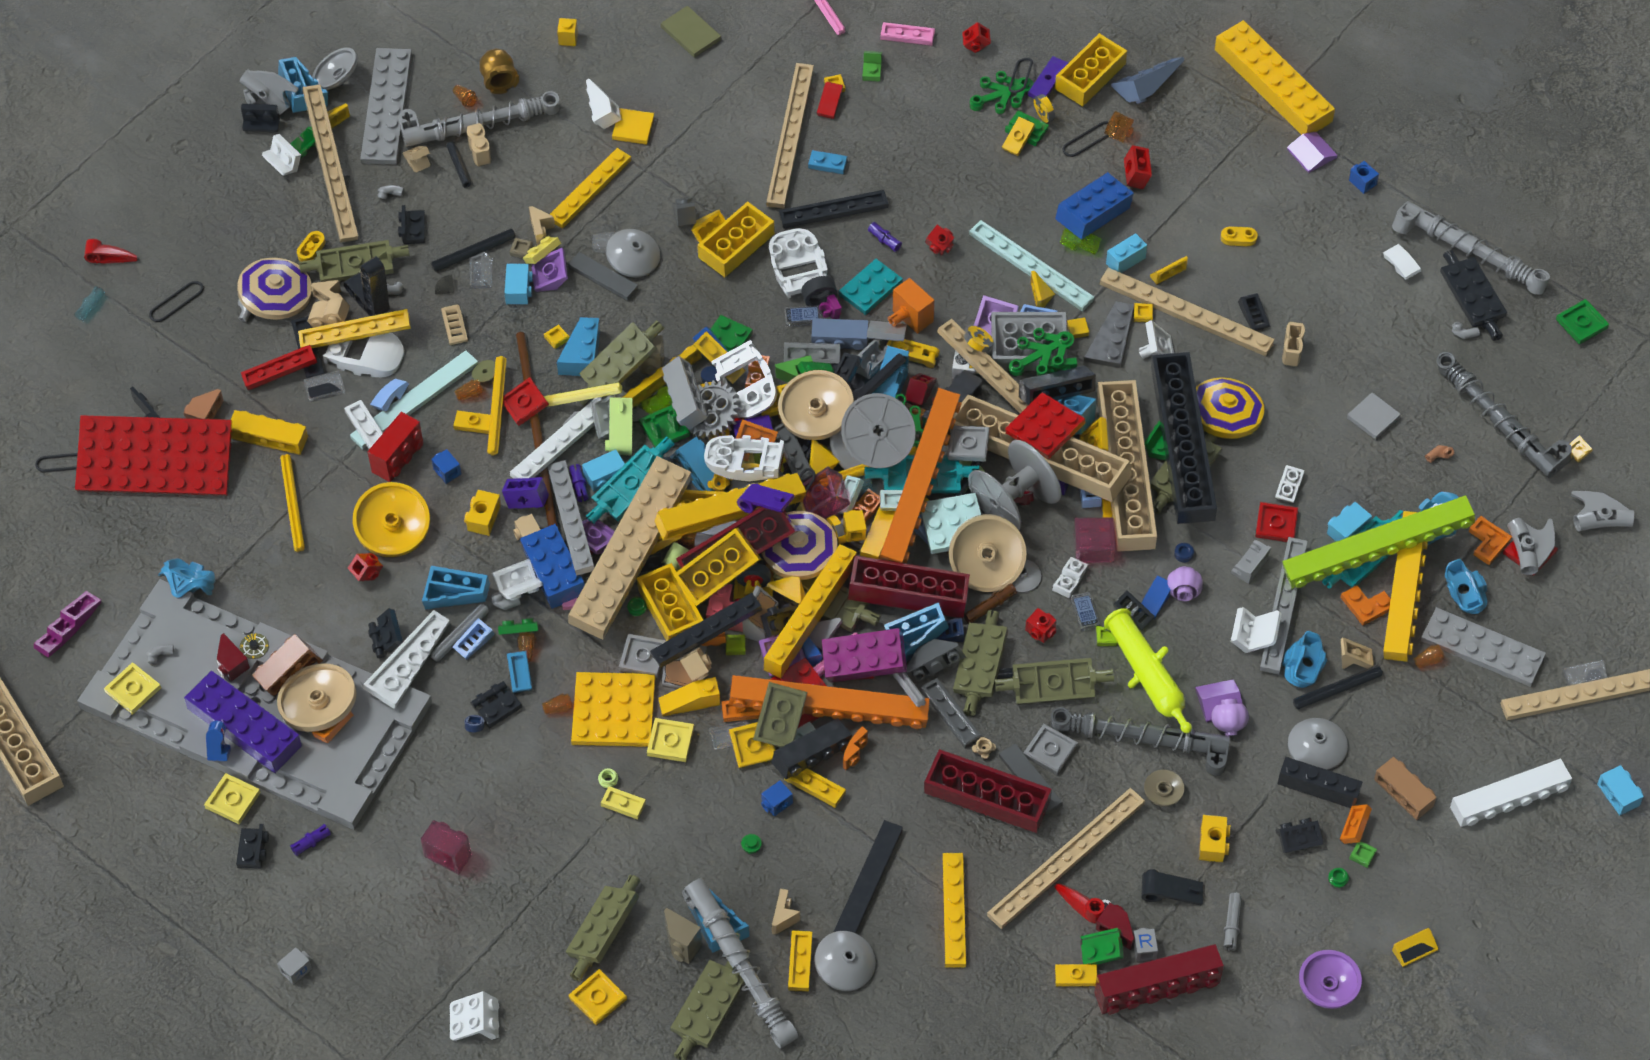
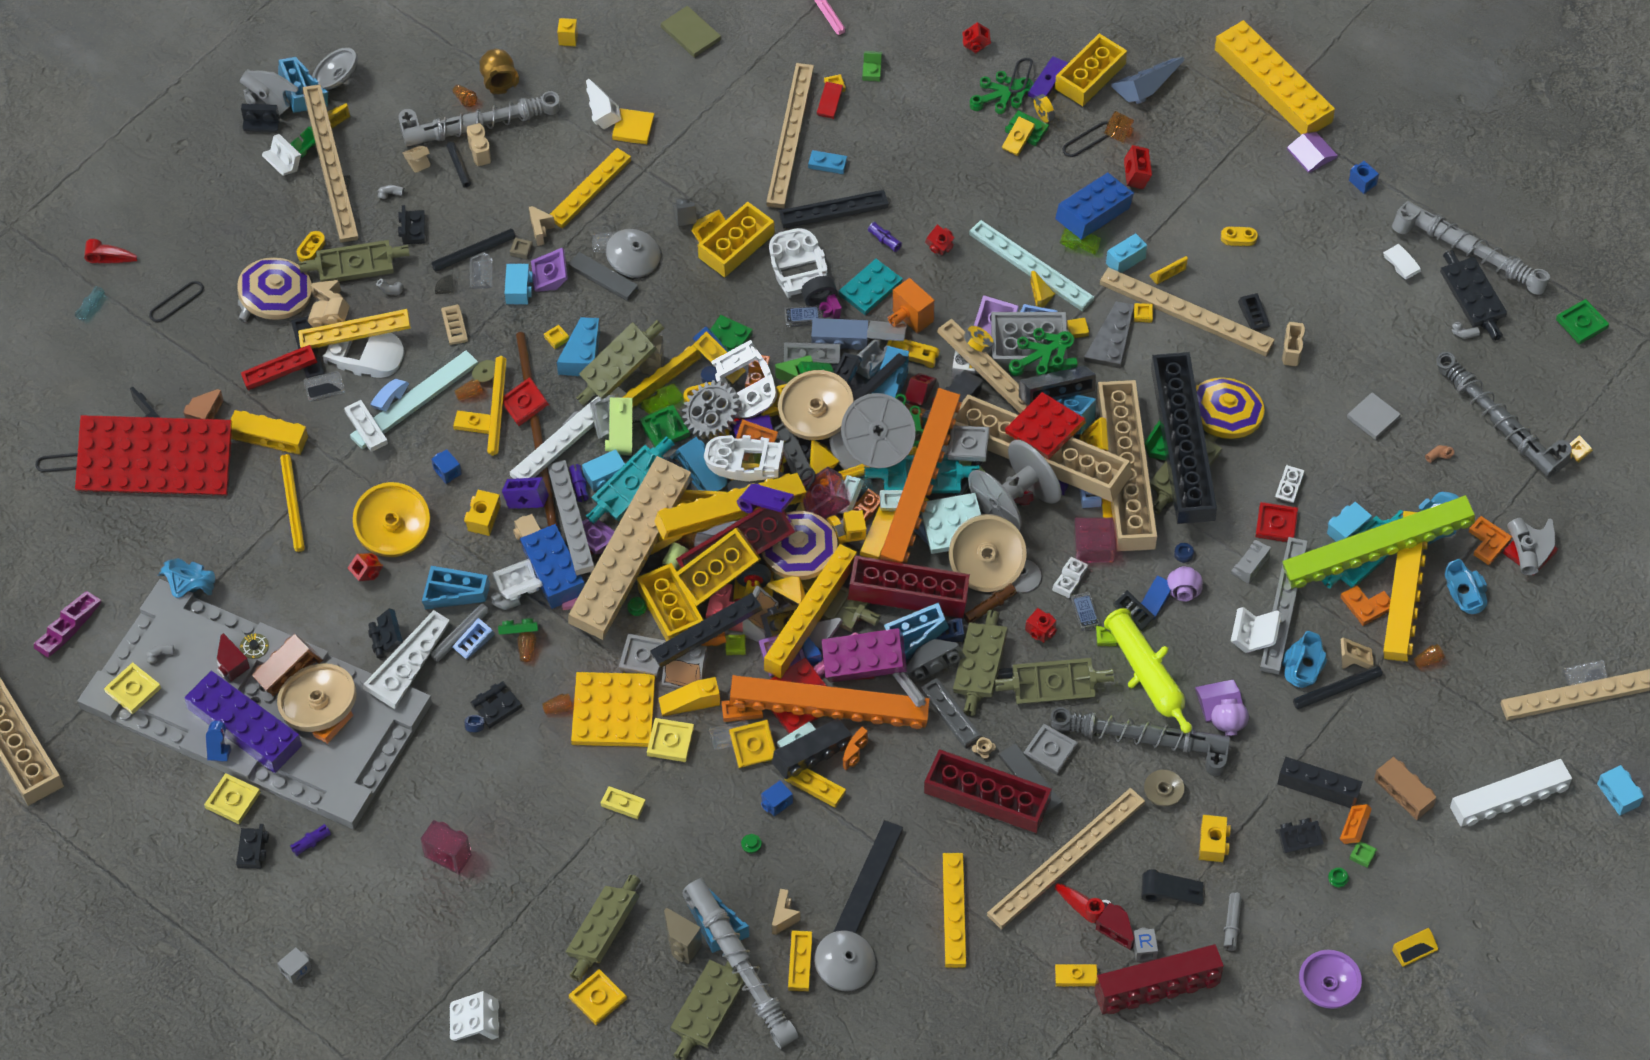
black beam [343,256,390,316] -> none
light grey plate [360,48,412,165] -> none
red brick [367,412,423,482] -> none
dark azure tile [507,651,532,693] -> none
light yellow plate [523,236,561,264] -> none
light yellow axle [544,383,622,407] -> none
yellowish green plate [598,768,618,788] -> none
light grey brick [662,356,708,430] -> none
tan brick [680,647,712,681] -> none
yellow plate [707,474,730,492] -> none
olive tile [753,682,807,747] -> none
bright pink tile [880,22,935,46] -> none
green plate [1080,928,1124,964] -> none
white tile [1139,320,1174,359] -> none
light grey dish [1288,718,1348,771] -> none
light grey plate [1421,607,1546,687] -> none
light grey pin [1571,491,1634,532] -> none

